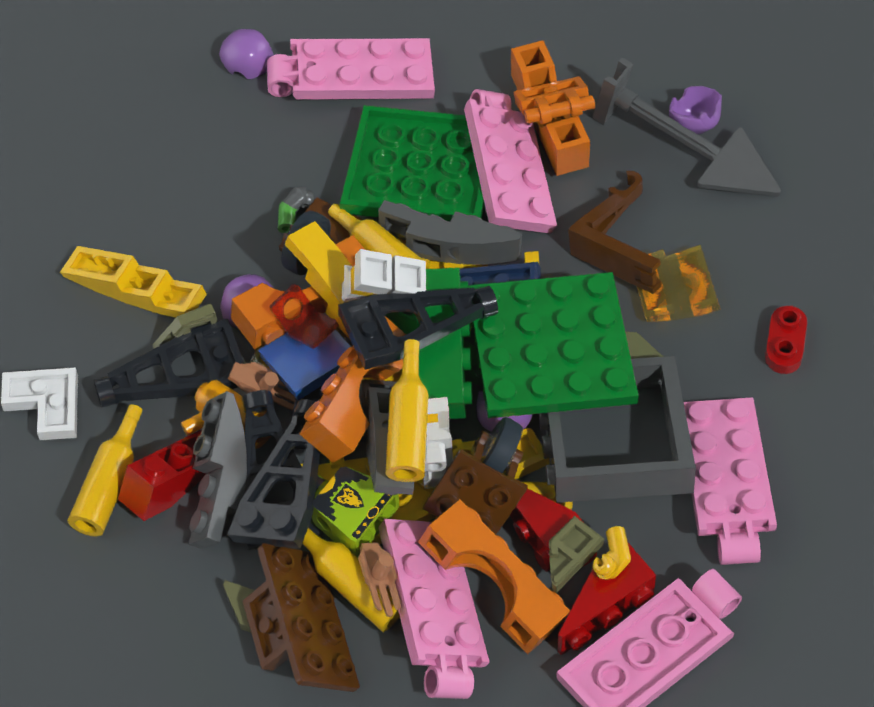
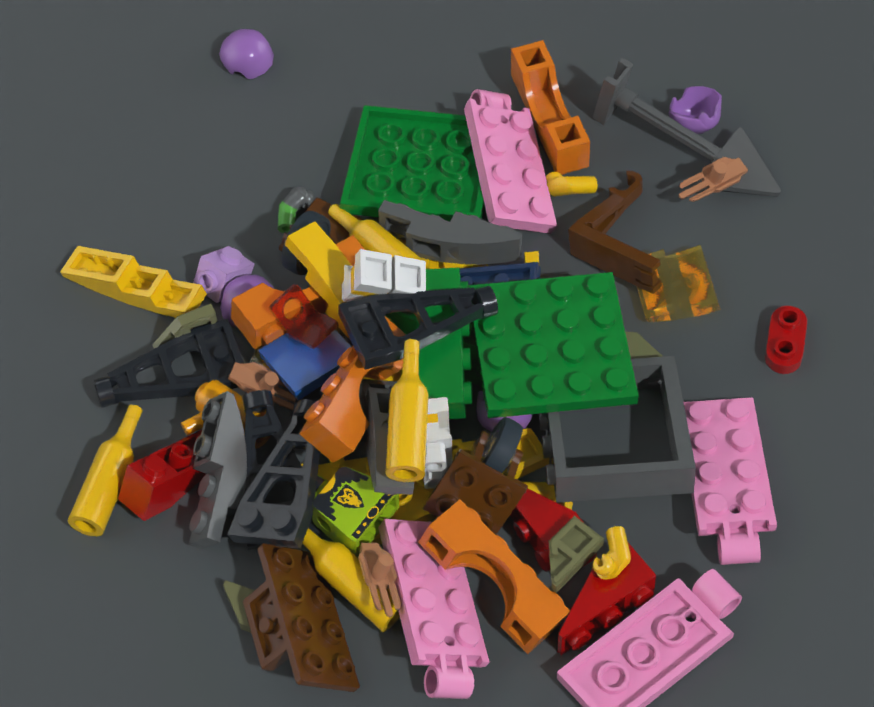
white plate [1,367,78,440] -> none
bright pink hinge [266,38,435,100] -> none
orange plate [513,76,595,124] -> none
none -> lavender bracket [193,246,254,303]
none -> yellow arm [546,172,598,197]
none -> nougat piece [679,157,748,202]

